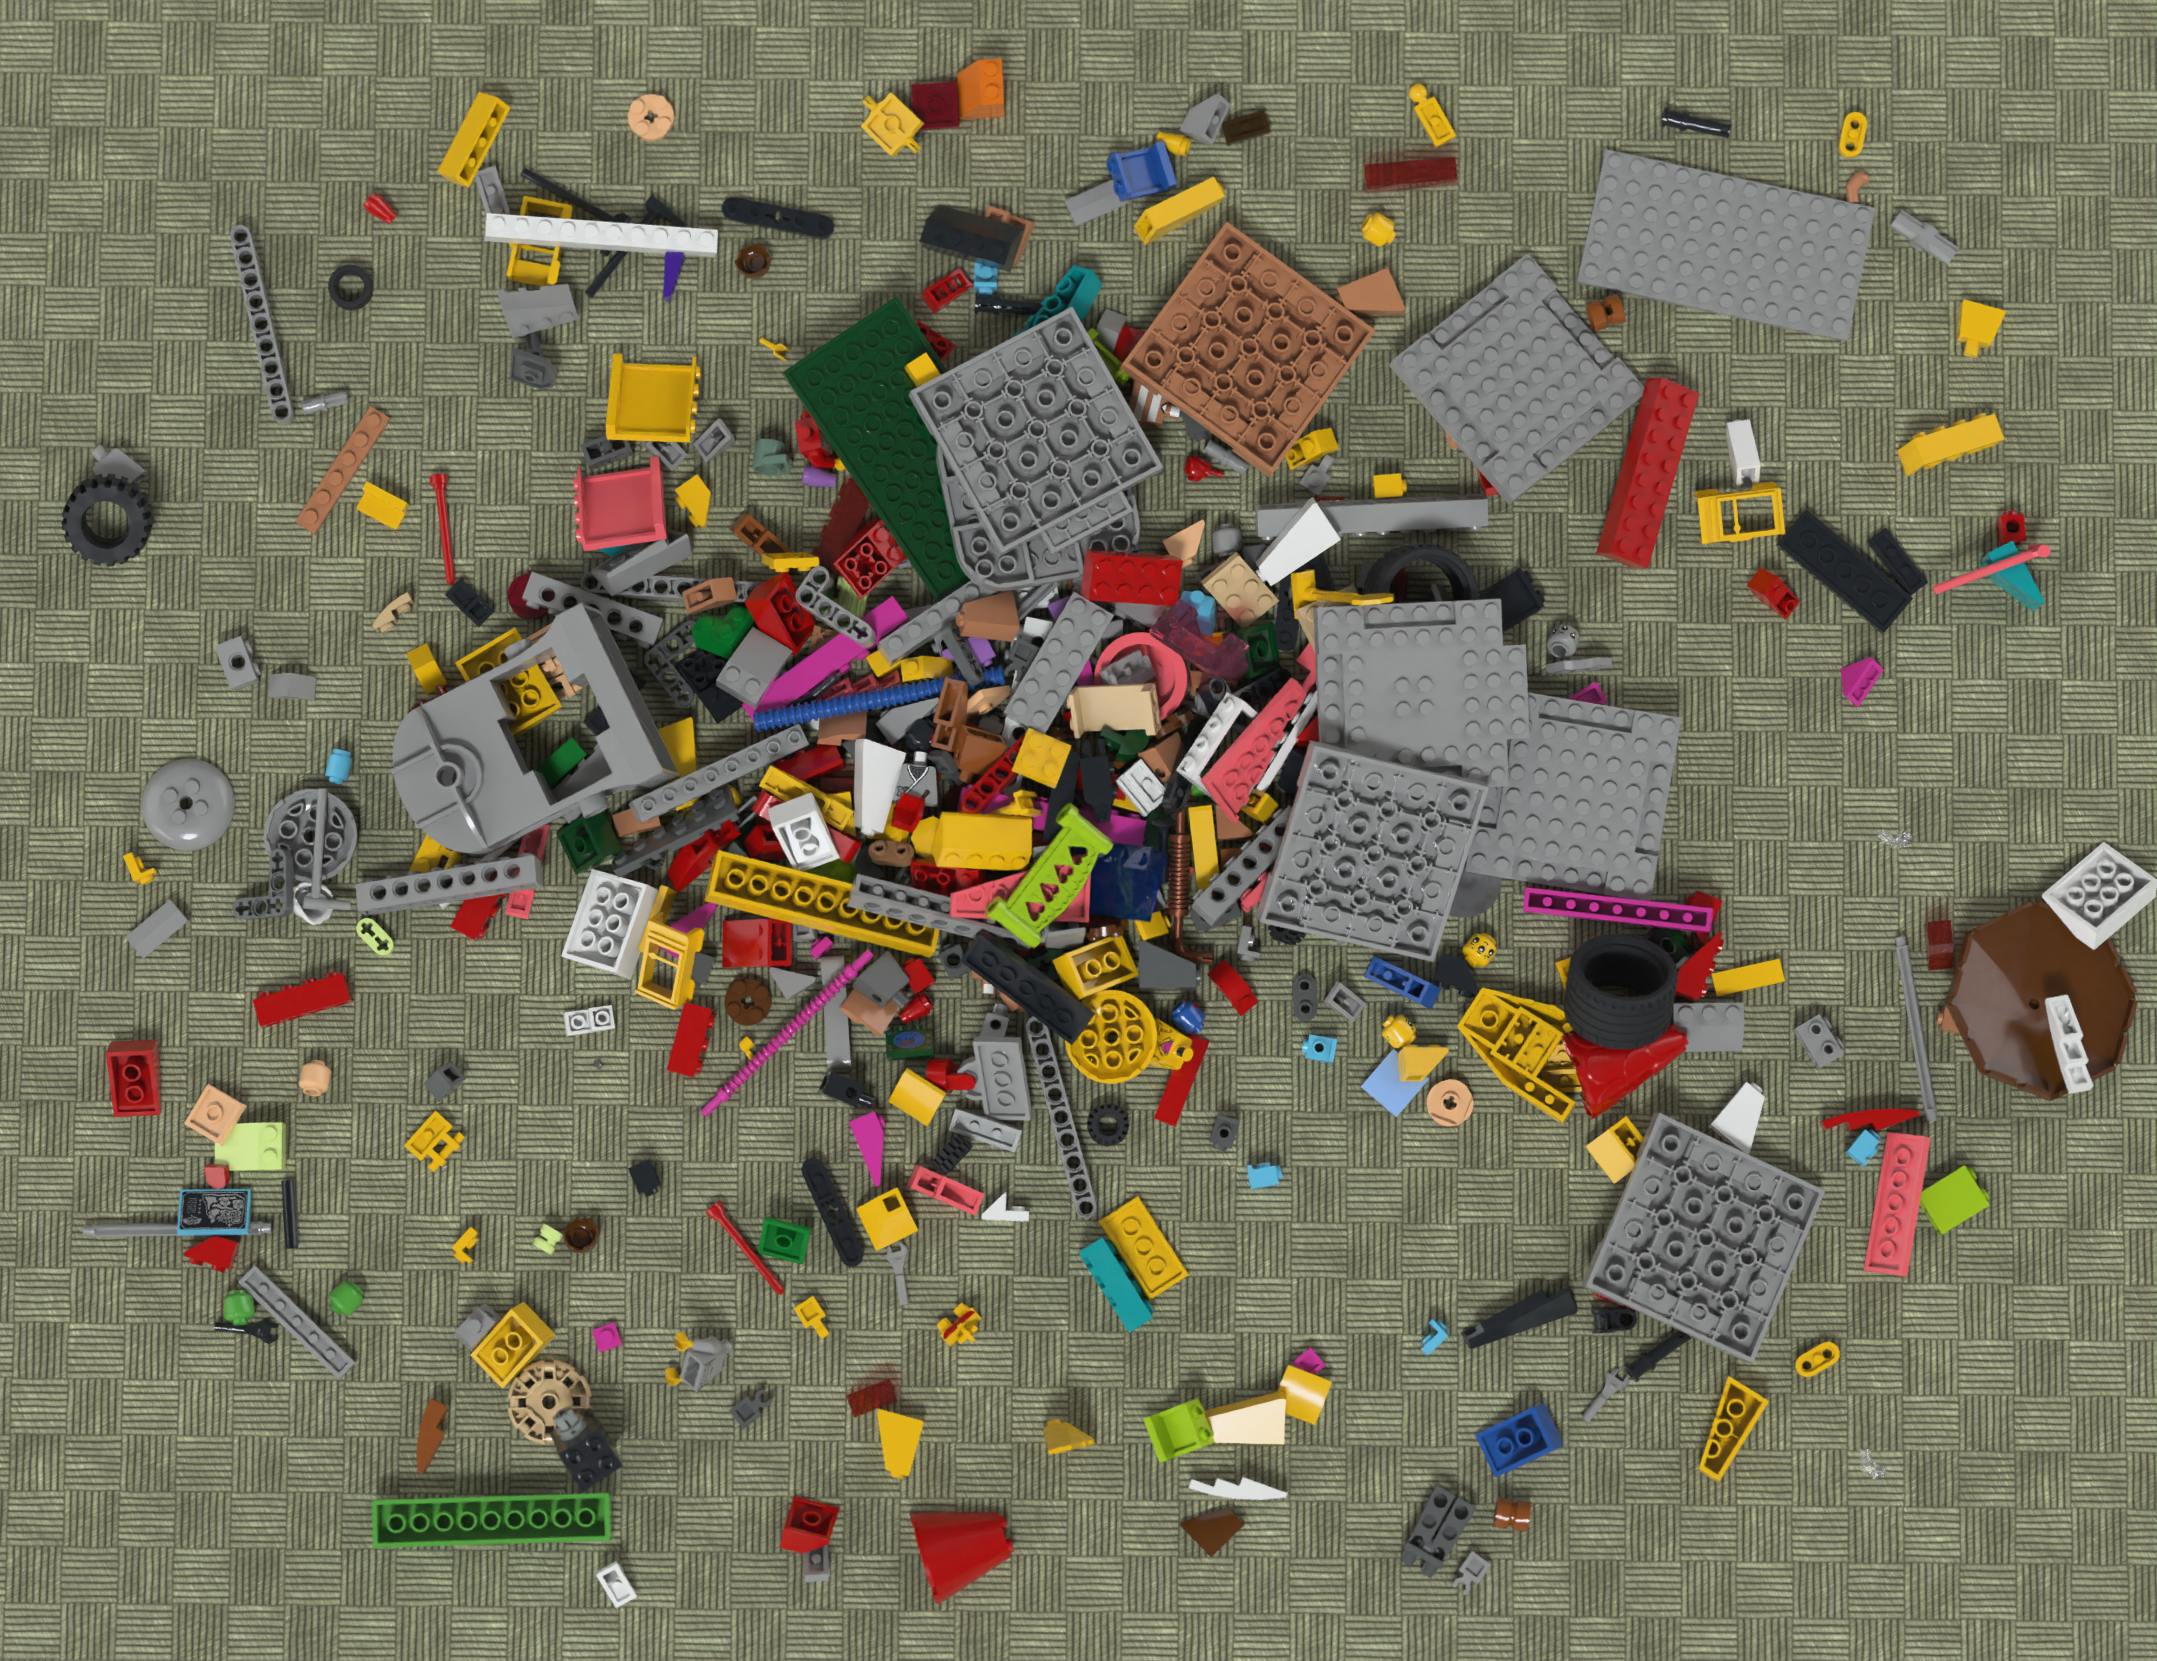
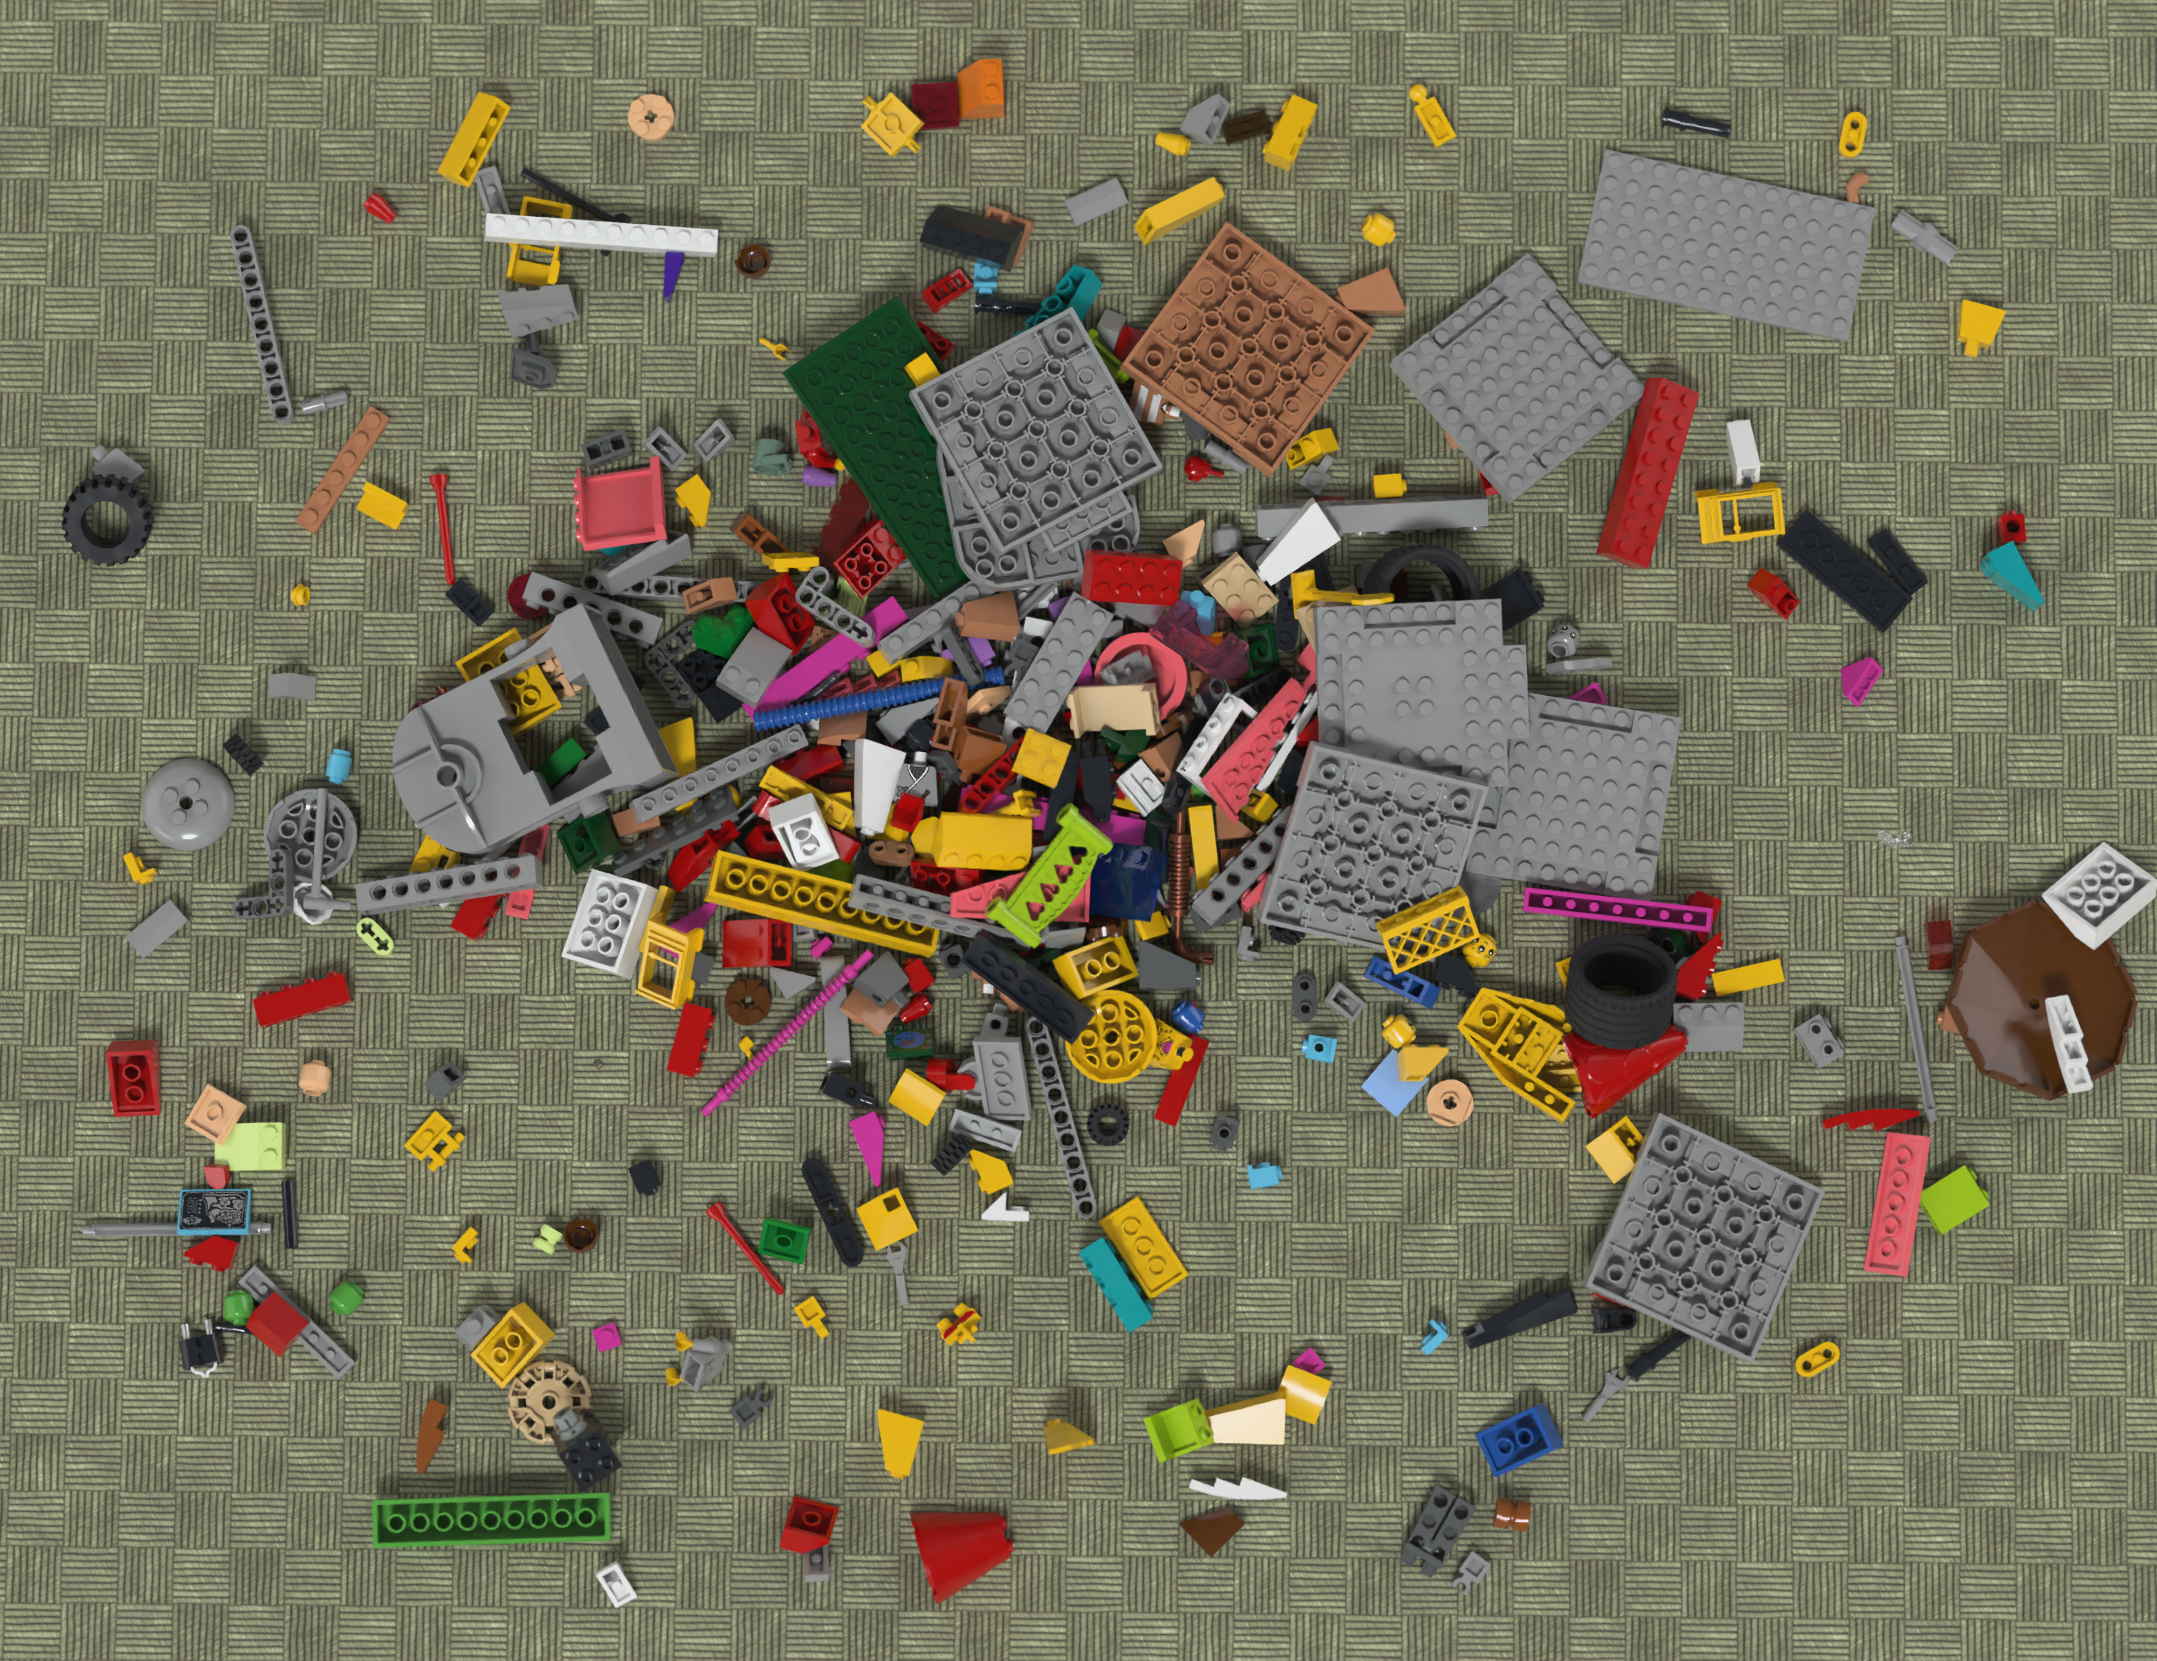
light grey brick [215,636,261,692] -> none
black tyre [328,265,373,311] -> none
tan slope [372,592,414,633] -> none
yellow slope [406,643,448,695] -> none
white slope [563,1005,615,1036] -> none
black bar [585,195,688,298] -> none
yellow panel [606,354,701,443] -> none
black piece [722,197,834,239] -> none
clear red slope [846,1379,898,1418] -> none
coral slope [906,1165,985,1216] -> none
blue panel [1107,141,1177,202] -> none
red brick [1207,960,1259,1016] -> none
clear red brick [1362,157,1458,193] -> none
dark orange wheel [1585,294,1626,332] -> none
yellow wedge [1699,1376,1769,1483] -> none
white slope [1709,1082,1765,1154] -> none
medium azure brick [1845,1129,1881,1167] -> none
clear arm [1858,1449,1887,1480] -> none
yellow wedge [1897,413,2004,476] -> none
coral bar [1932,543,2050,595] -> none
none -> black piece [179,1319,224,1378]
none -> black tyre [222,733,264,776]
none -> red slope [245,1292,310,1358]
none -> yellow plate [291,584,310,606]
none -> yellow slope [967,1150,1014,1196]
none -> yellow wedge [1262,94,1318,172]
none -> yellow fence [1375,885,1480,975]

